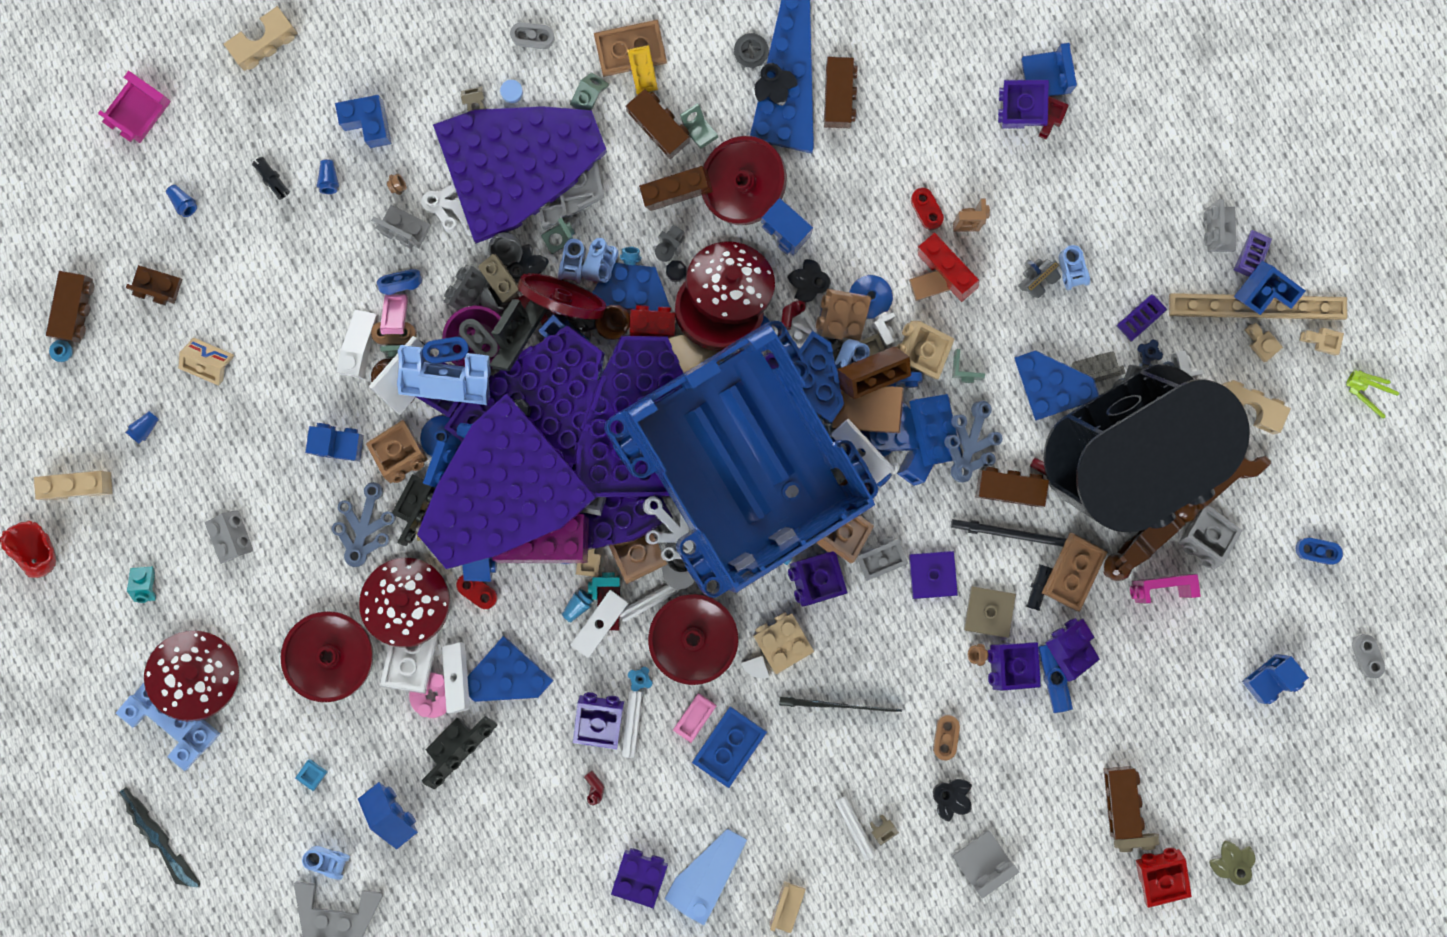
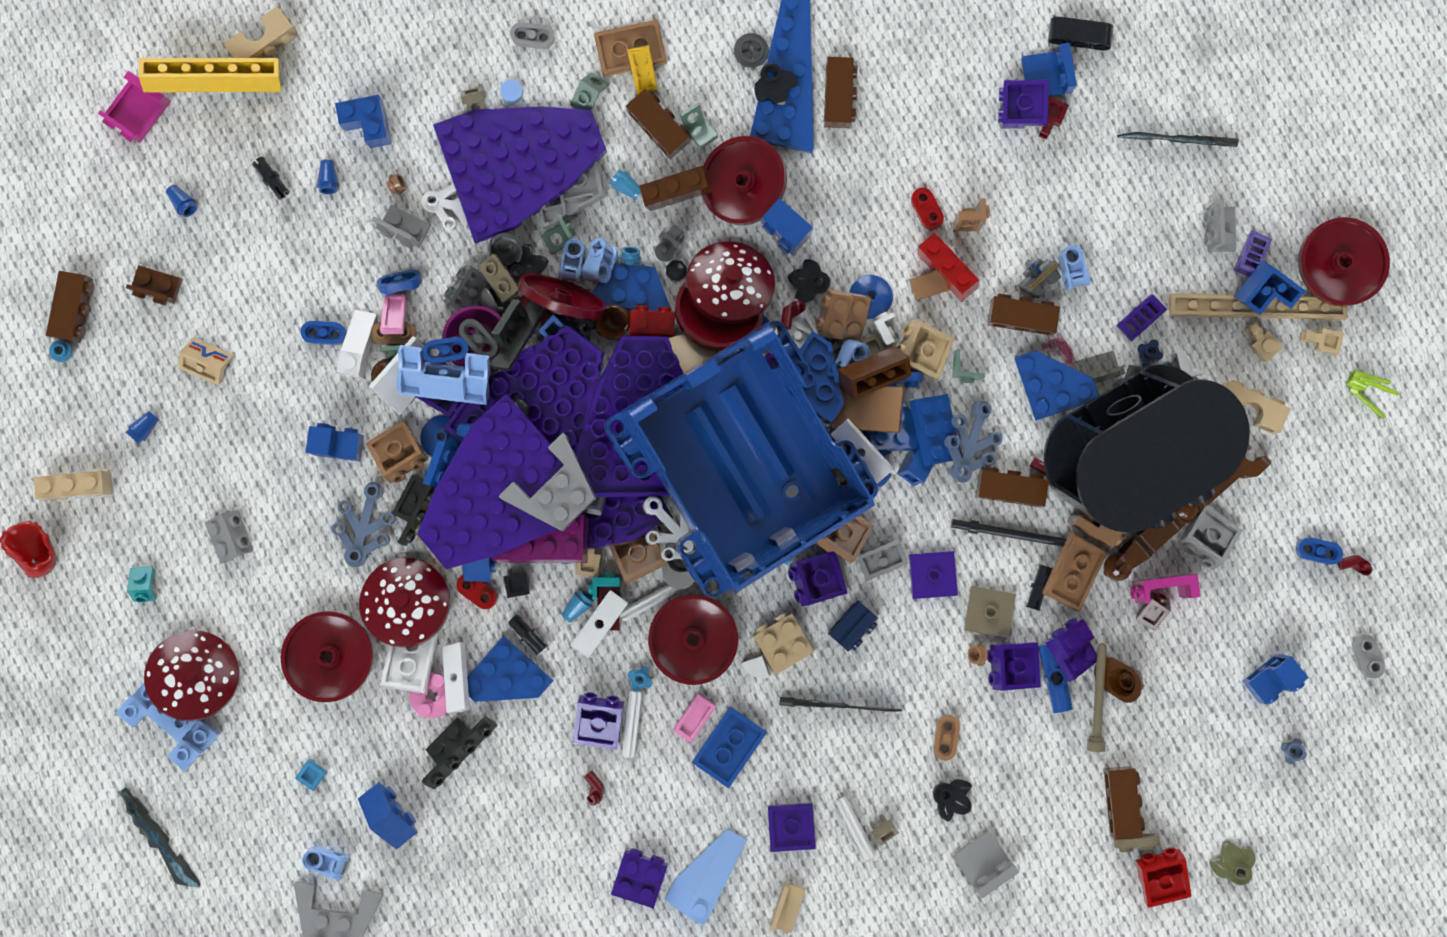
none -> yellow brick [139,58,281,92]
none -> blue plate [301,321,347,345]
none -> light grey wing [499,433,596,531]
none -> black plate [503,572,530,598]
none -> black axle [508,615,547,656]
none -> dark azure cone [609,169,641,200]
none -> dark purple plate [767,802,816,852]
none -> dark blue brick [827,600,878,652]
none -> reddish brown brick [987,294,1060,336]
none -> clear pink piece [1044,338,1074,365]
none -> black beam [1048,17,1114,51]
none -> medium nougat plate [1067,513,1125,548]
none -> dark tan piece [1087,643,1107,752]
none -> reddish brown piece [1094,657,1145,703]
none -> pearl dark grey sword [1117,132,1239,147]
none -> bracket [1136,591,1171,631]
none -> sand blue plate [1280,738,1307,764]
none -> dark red dish [1298,217,1390,307]
none -> dark red arm [1337,555,1373,576]

